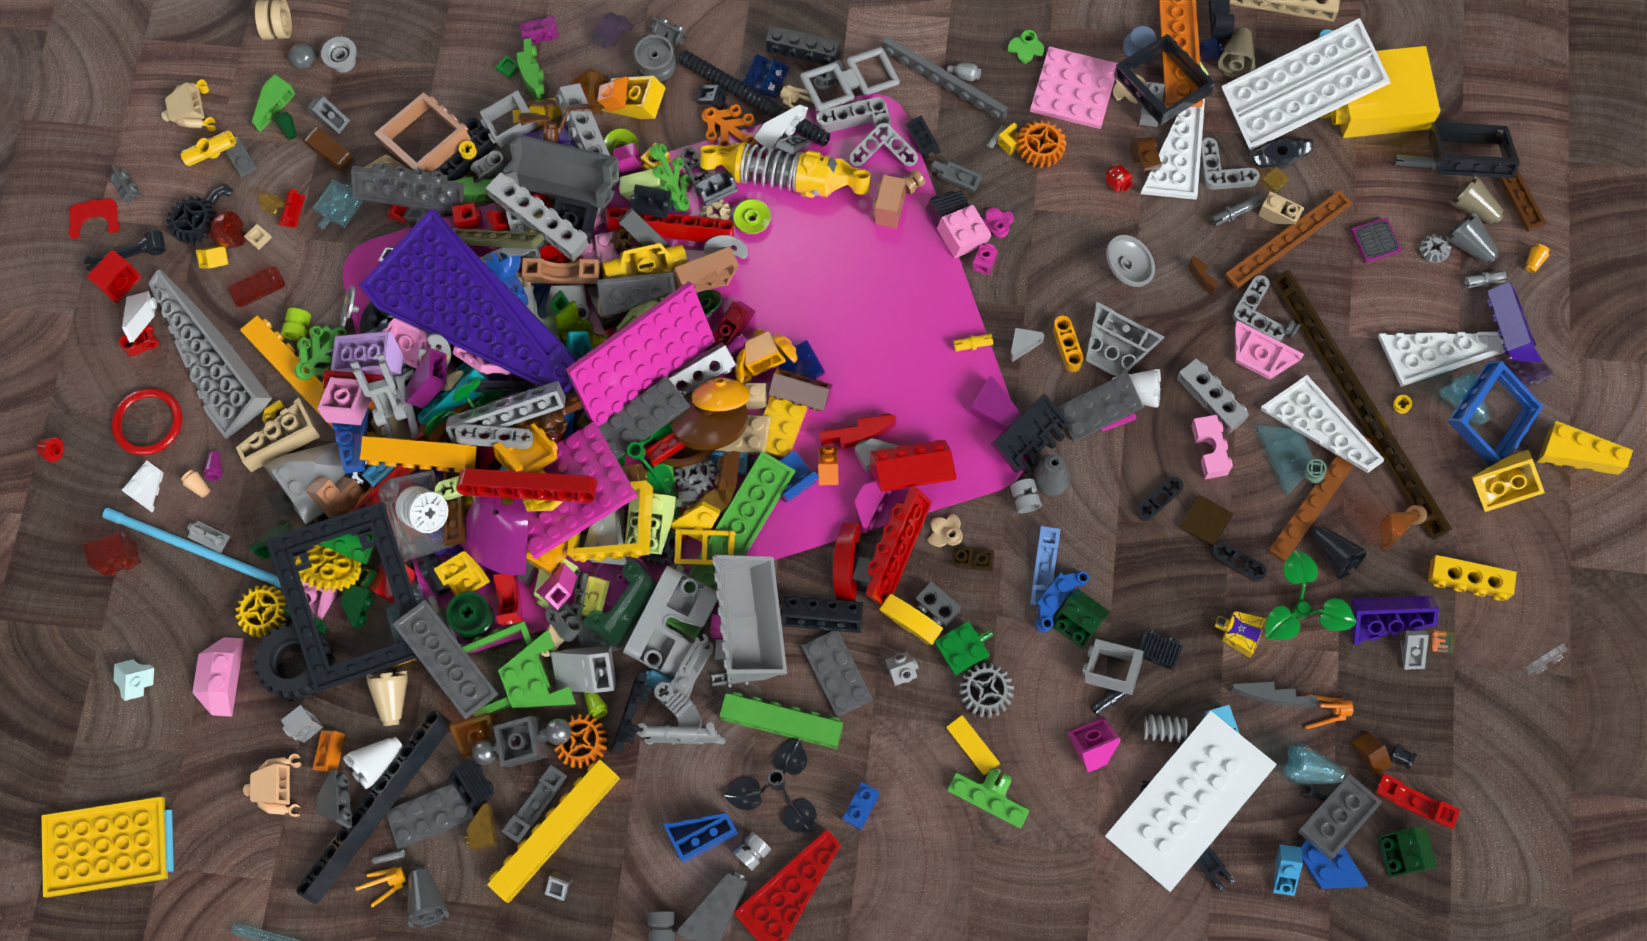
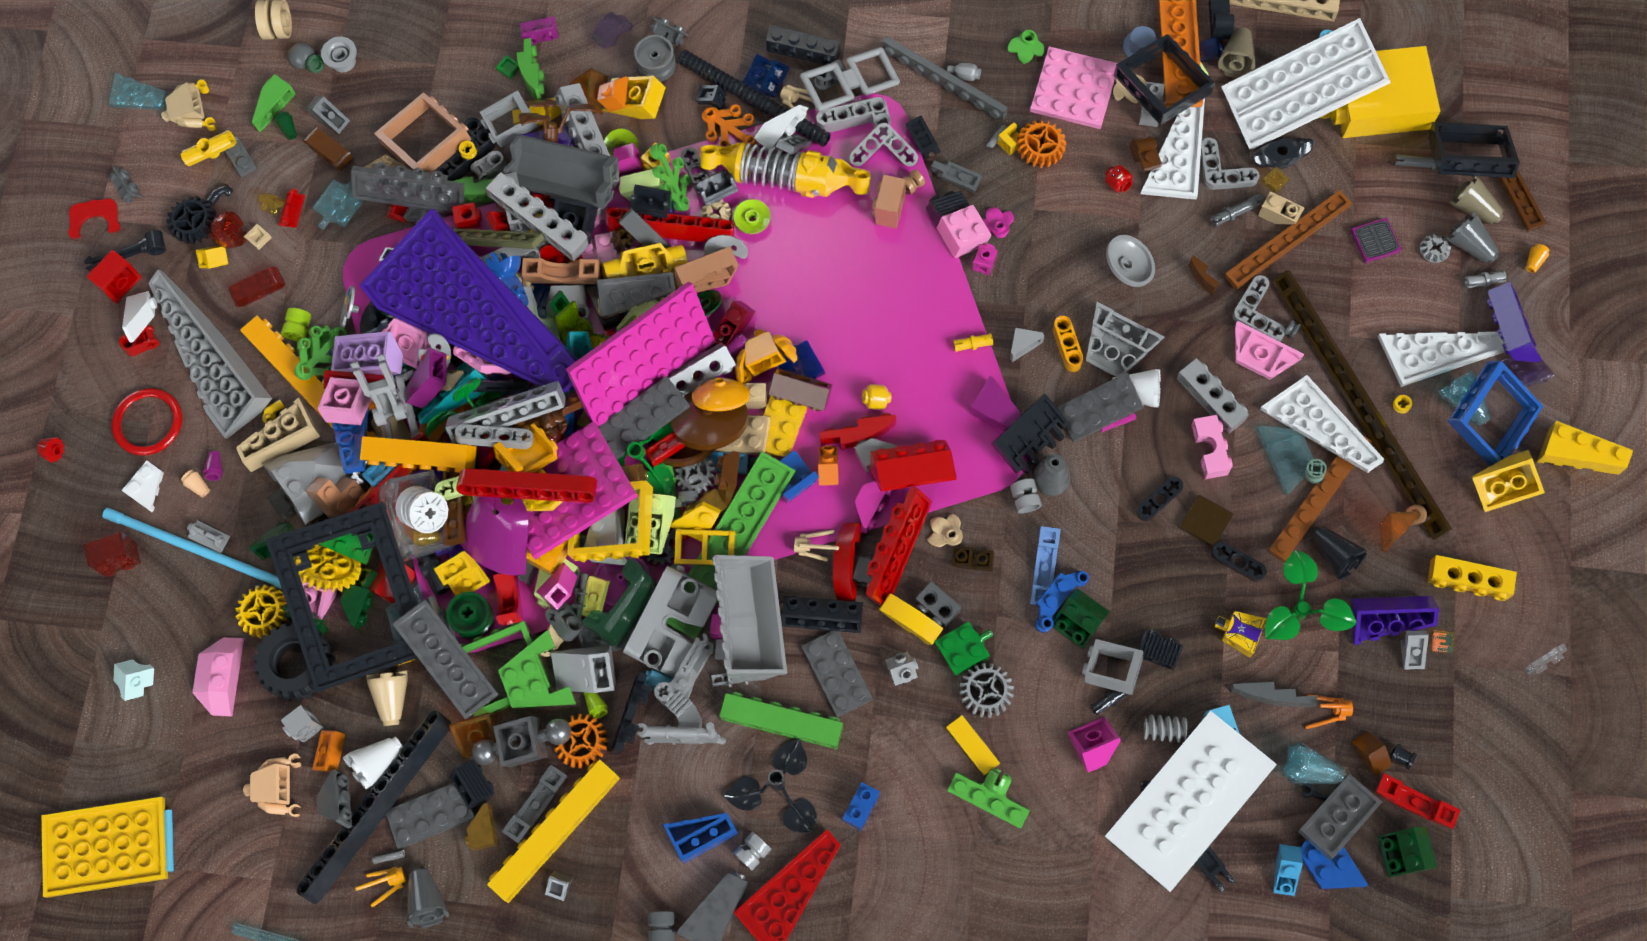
none -> clear light blue wing [109,72,167,110]
none -> dark green tile [305,54,324,73]
none -> clear yellow cone [413,530,442,547]
none -> tan plant [794,530,839,561]
none -> yellow head [862,384,891,410]

